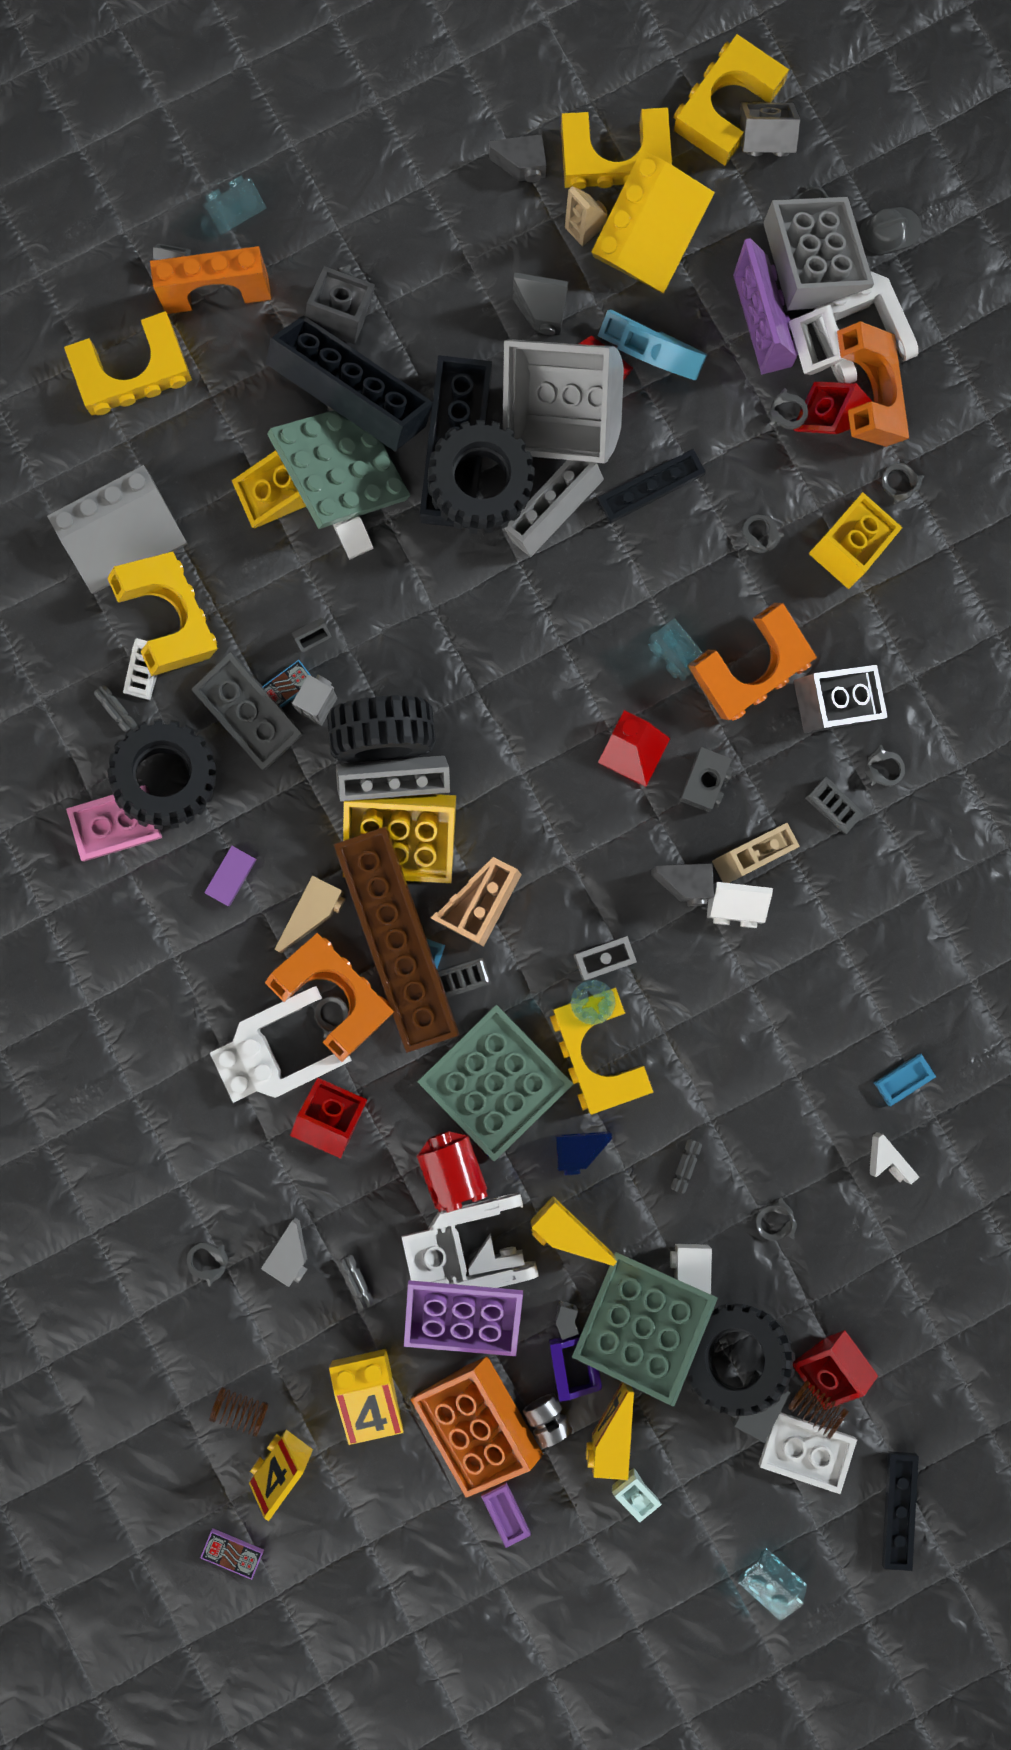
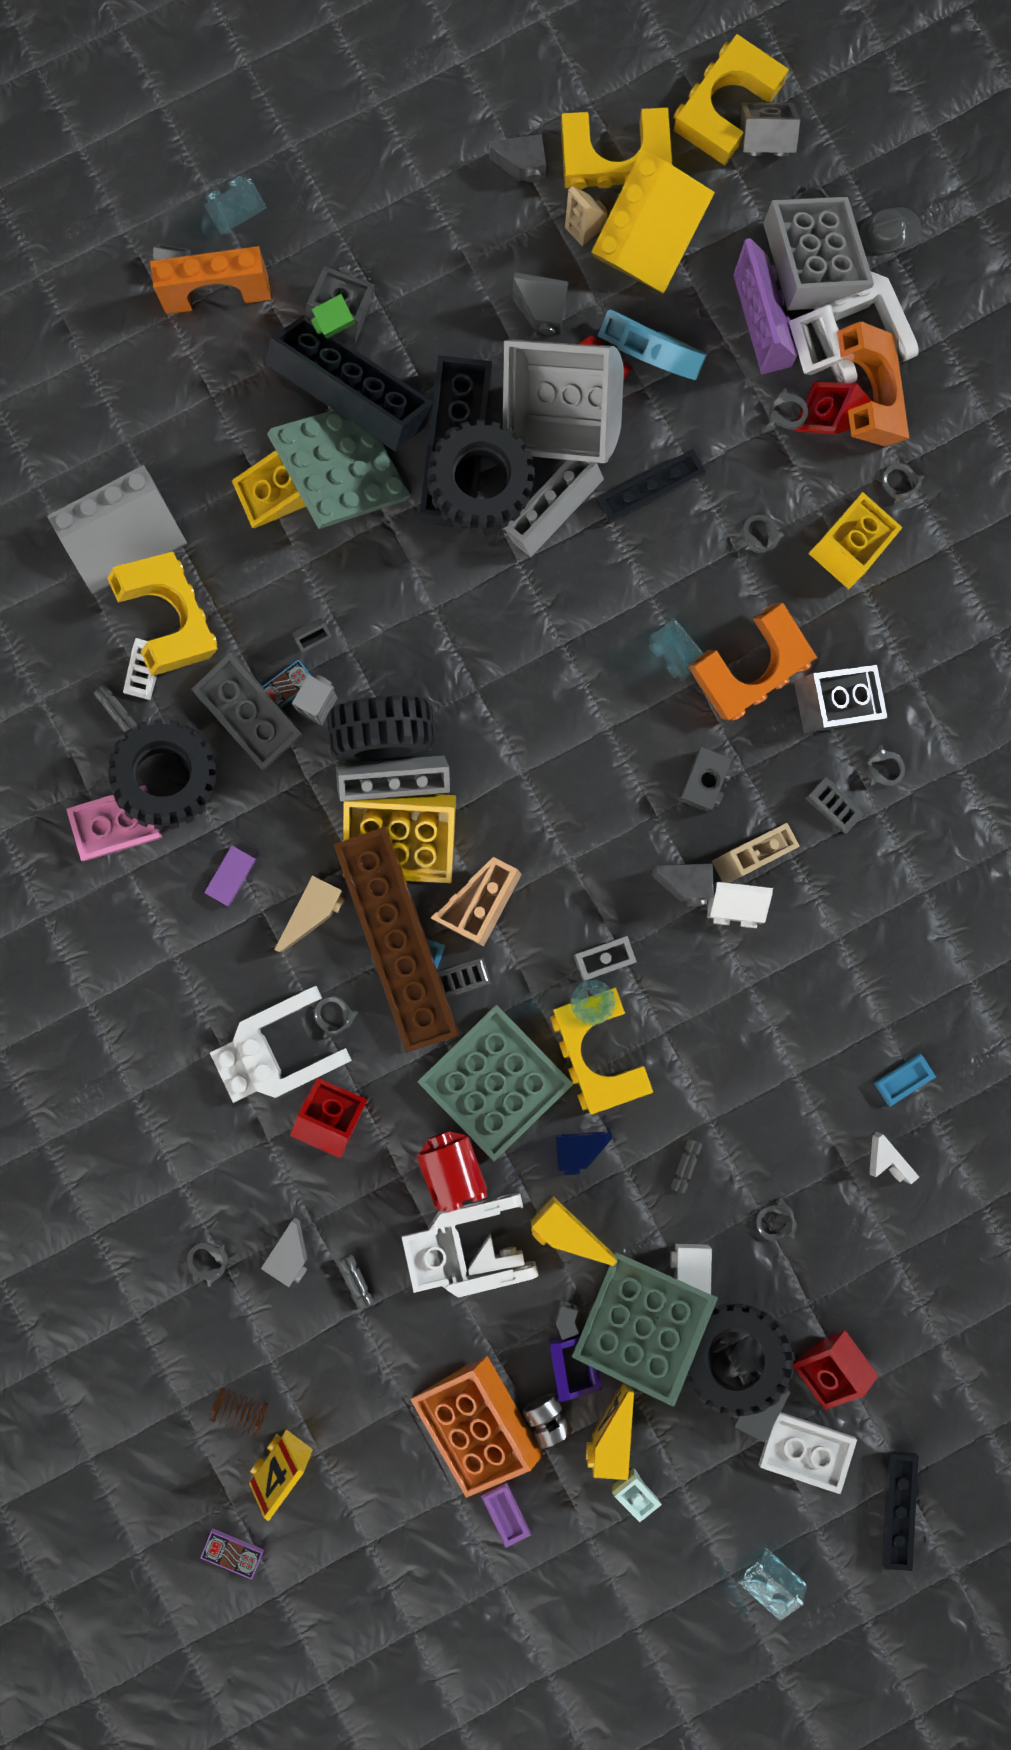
yellow arch [64,311,192,416] -> none
orange arch [265,933,394,1062] -> none
yellow slope [329,1349,404,1445] -> none
white slope [333,516,374,560] -> none
medium lavender slope [404,1280,523,1356] -> none
red slope [598,710,670,787] -> none
reddish brown piece [788,1380,849,1440] -> none
none -> bright green brick [311,294,356,339]

